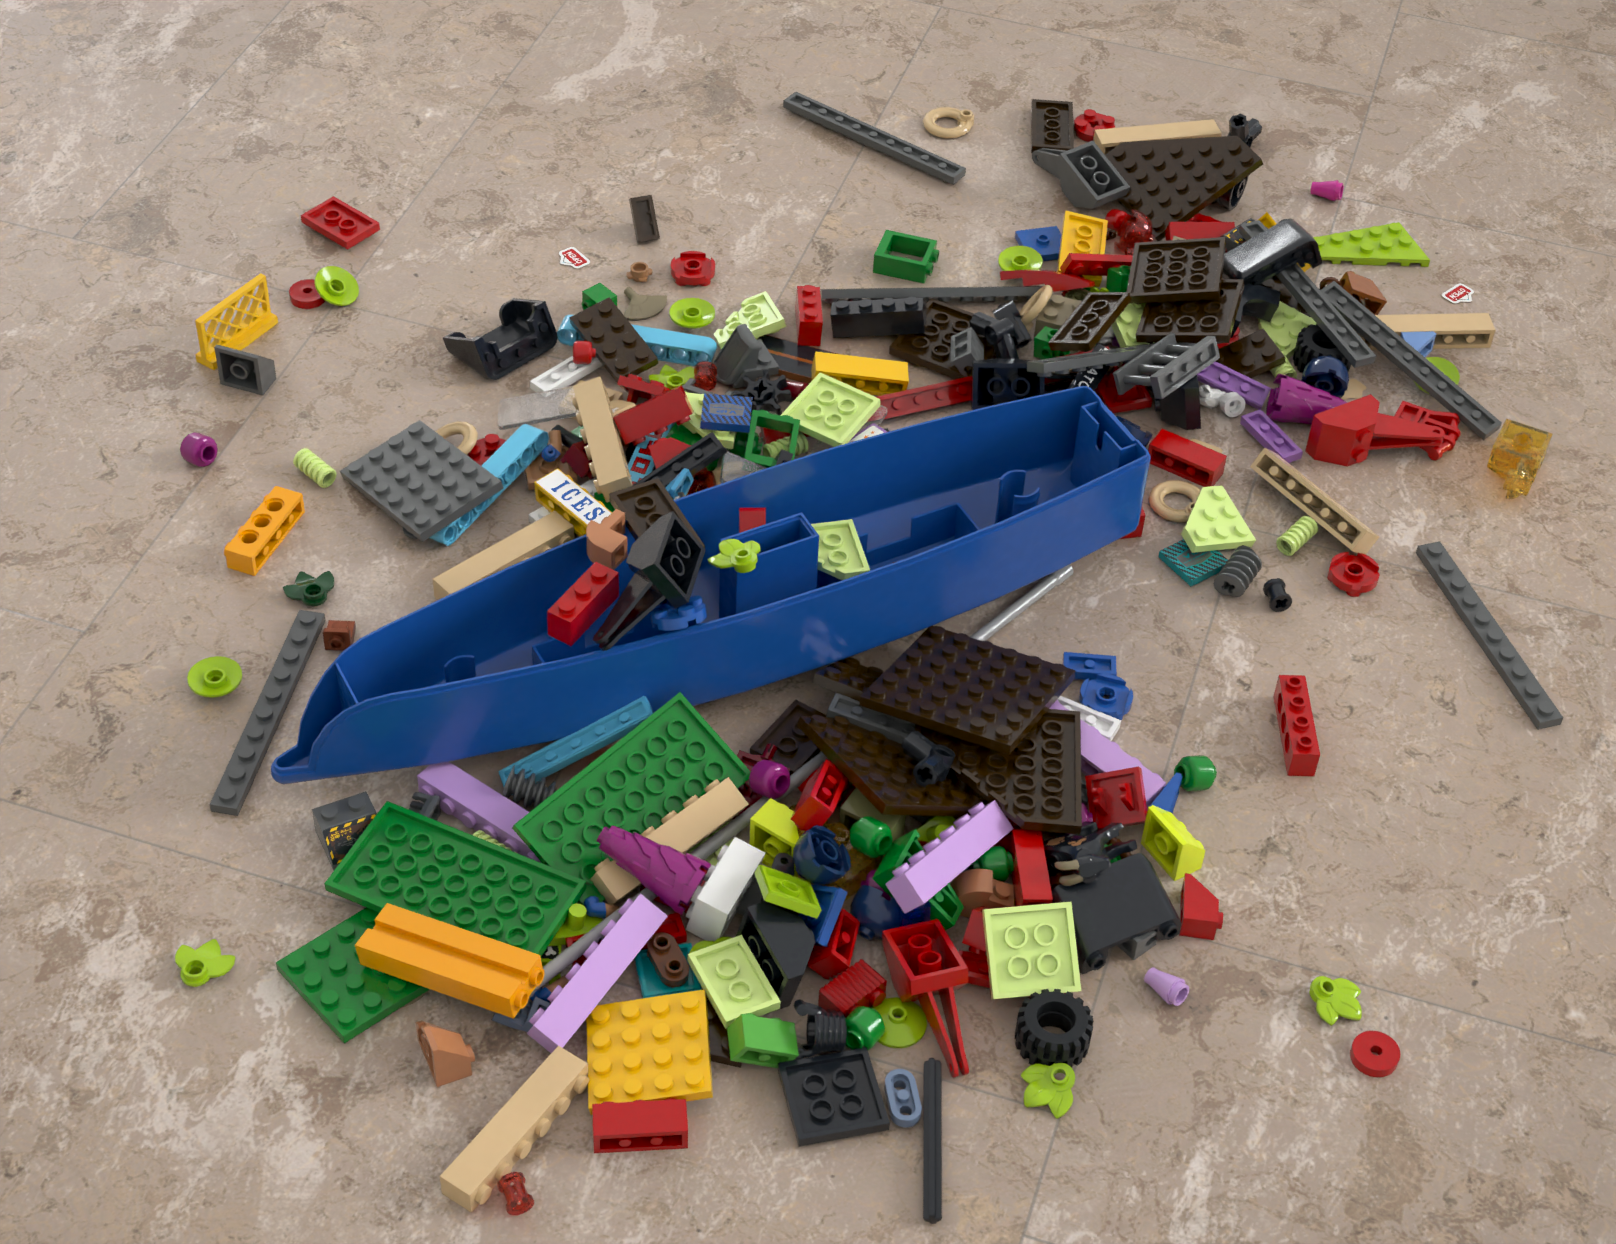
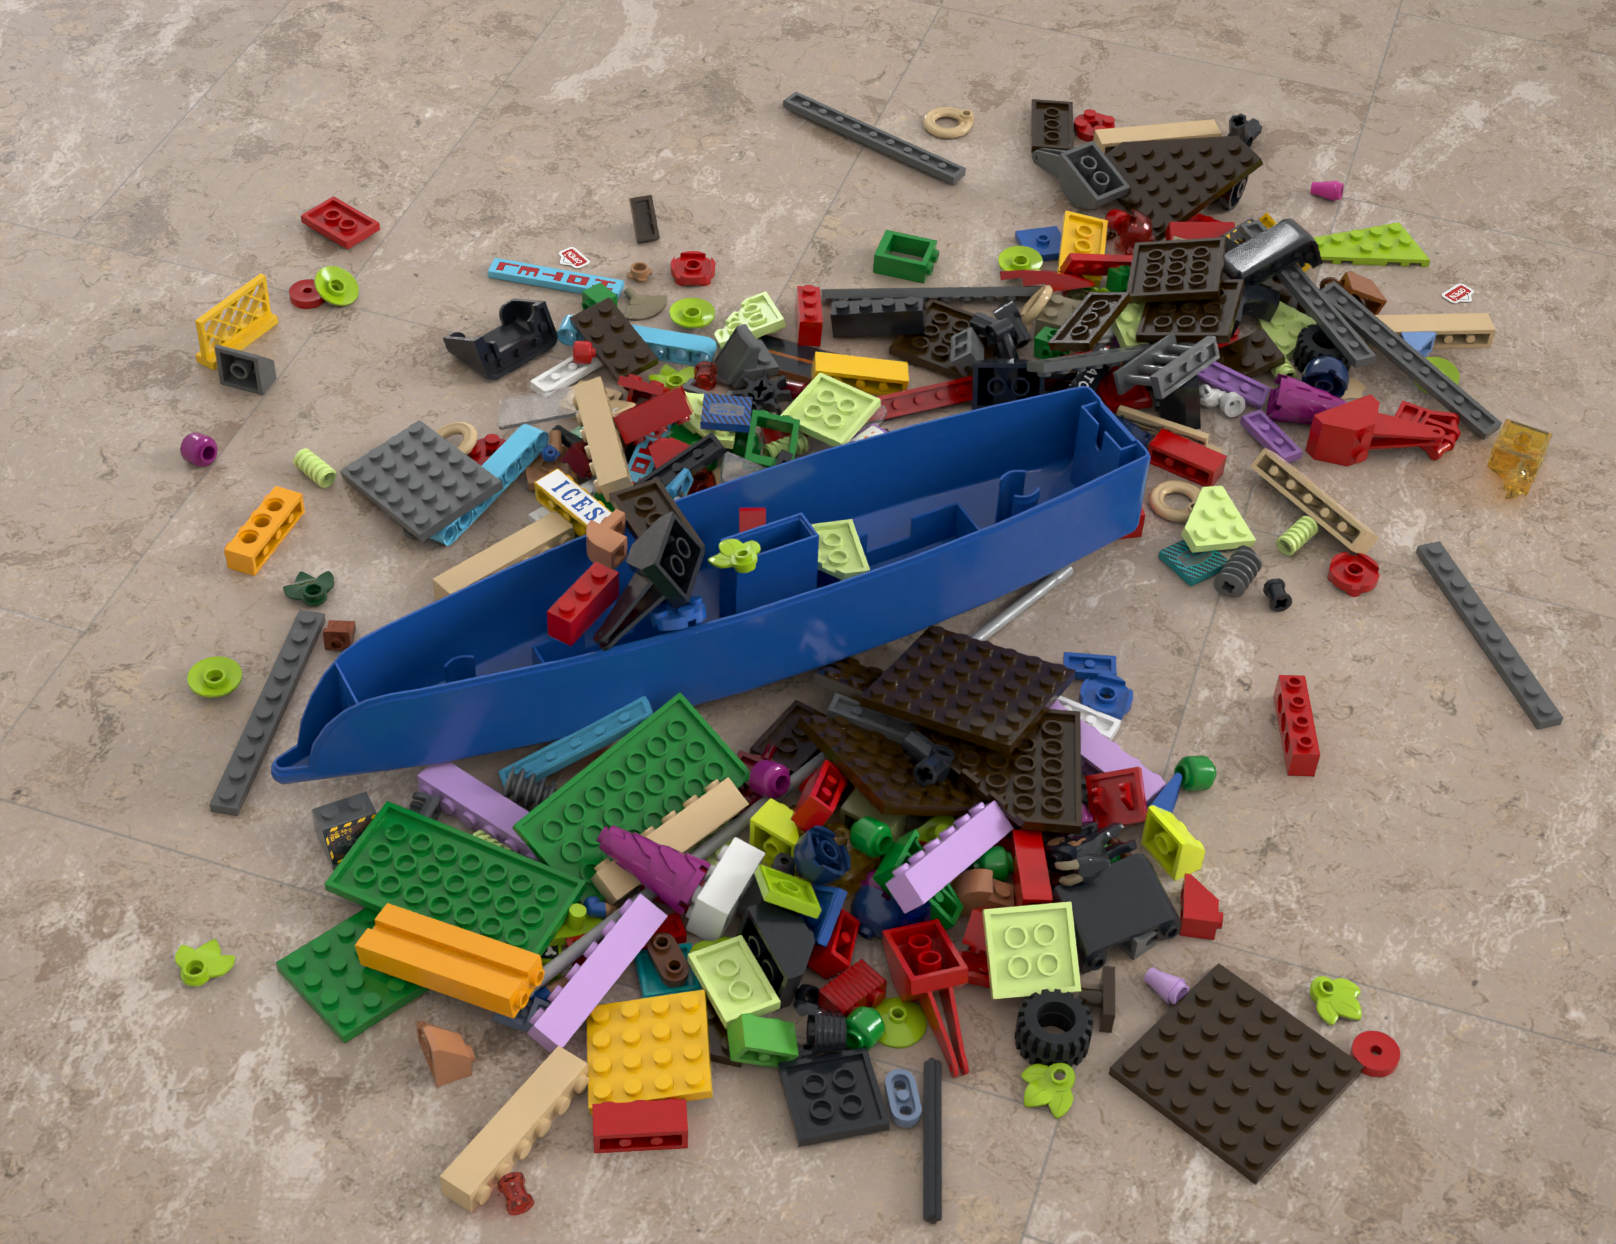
none -> medium azure tile [488,258,624,300]
none -> black hinge [795,984,820,1005]
none -> dark brown tile [1078,966,1115,1033]
none -> dark brown plate [1109,963,1364,1185]
none -> tan tile [1116,405,1210,447]

